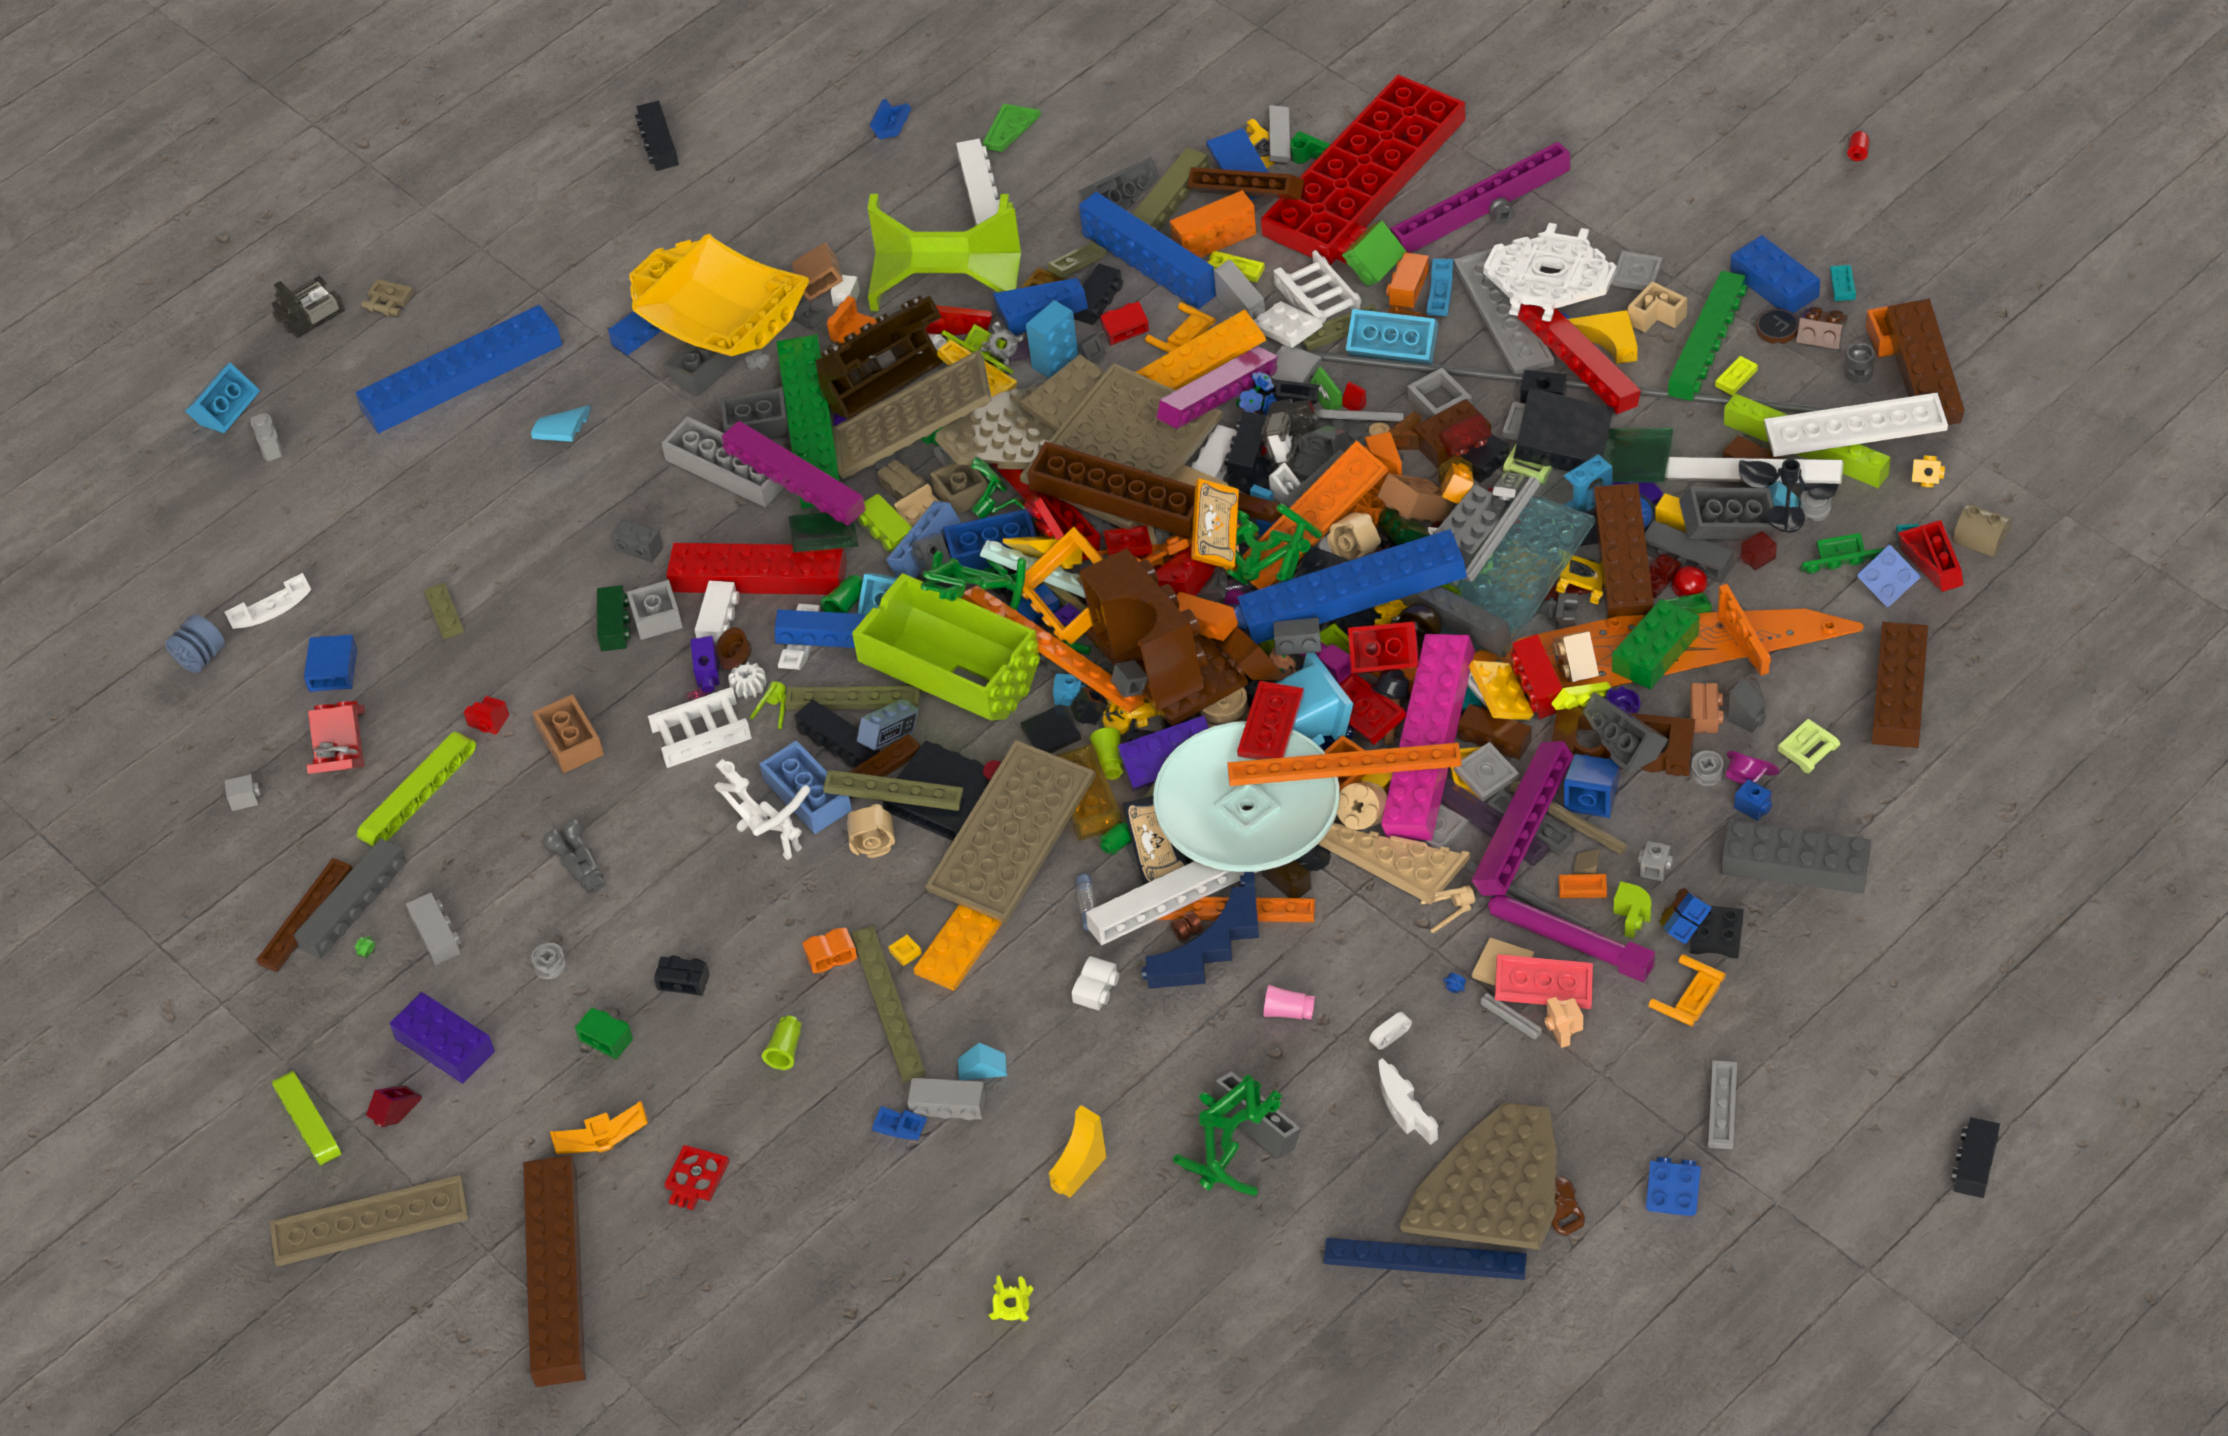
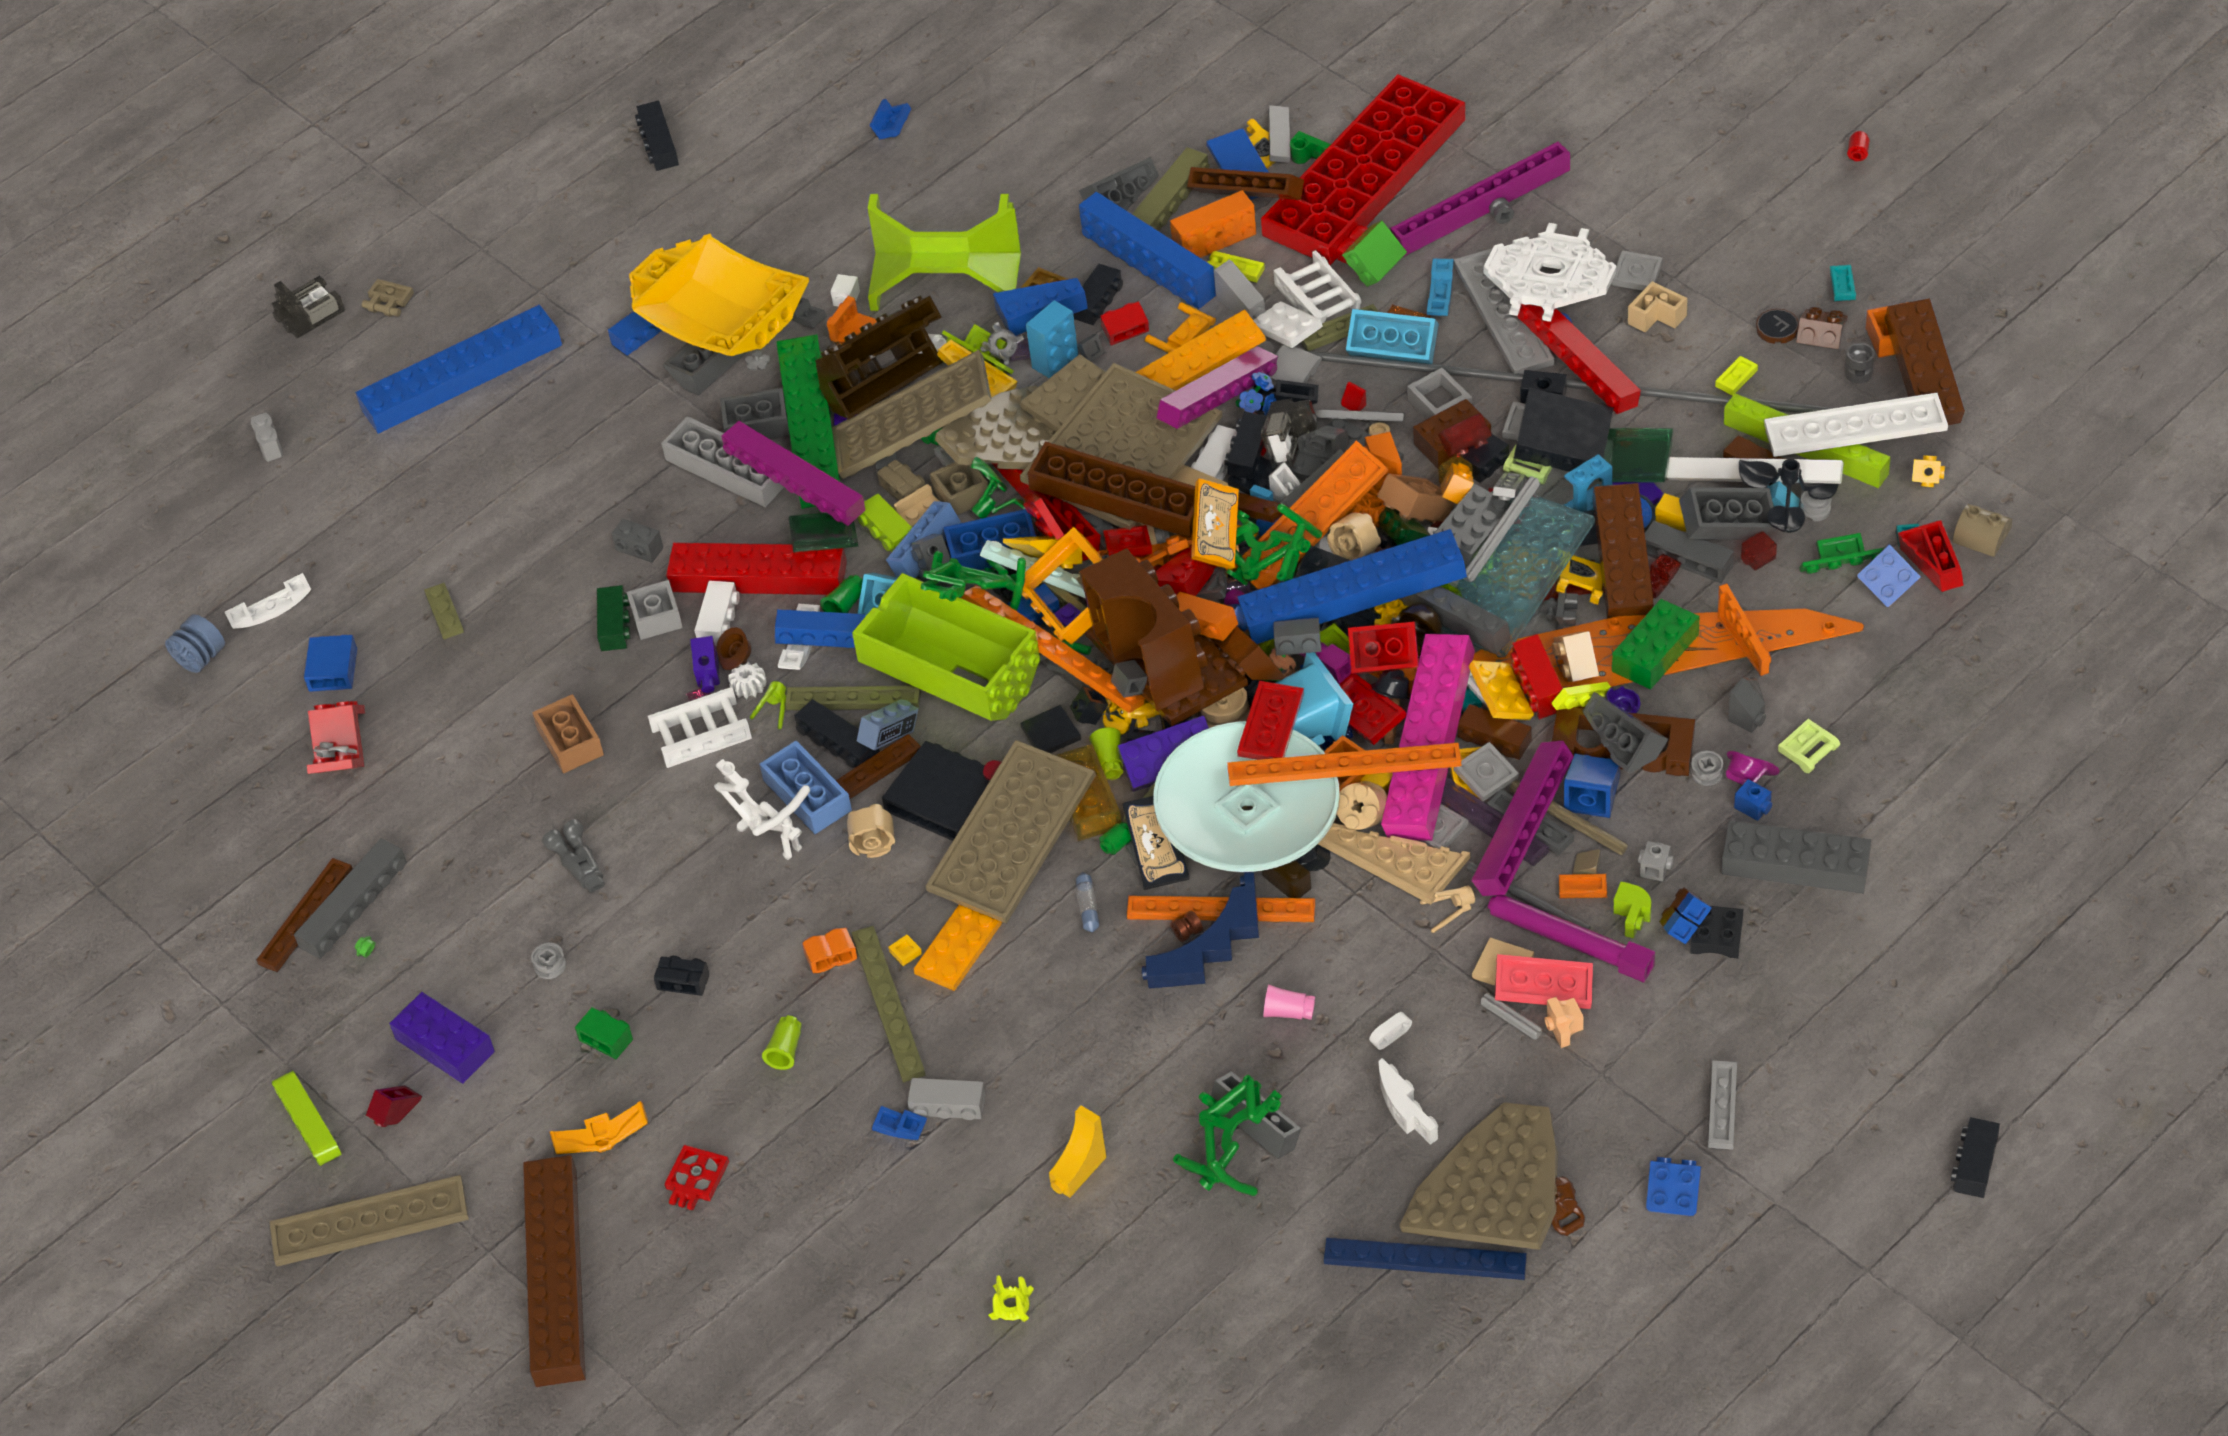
dark azure slope [185,362,261,433] -> none
light grey brick [225,775,261,811] -> none
lime beam [357,731,476,847] -> none
light grey brick [406,893,461,965] -> none
red brick [463,696,509,735] -> none
medium azure slope [531,405,591,442] -> none
medium nougat brick [791,242,843,301] -> none
olive plate [824,770,963,811] -> none
red wing [925,305,992,337] -> none
white brick [956,138,1000,225] -> none
medium azure slope [958,1043,1007,1081] -> none
bright green wing [983,103,1041,152] -> none
olive plate [1048,241,1106,278] -> none
dark azure brick [1053,673,1087,706] -> none
white brick [1072,956,1119,1011] -> none
white brick [1086,861,1259,946] -> none
bright green slope [1310,367,1342,410] -> none
orange brick [1386,252,1429,308] -> none
clear orange slope [1388,411,1421,450] -> none
blue plate [1443,972,1467,993] -> none
yellow arch [1568,310,1638,364] -> none
light orange plate [1648,954,1726,1027] -> none
green tile [1665,593,1712,614] -> none
green brick [1668,270,1748,401] -> none
red hair [1671,566,1708,597] -> none
nougat brick [1690,683,1723,733] -> none
blue brick [1730,235,1820,314] -> none
reddish brown brick [1872,621,1928,748] -> none

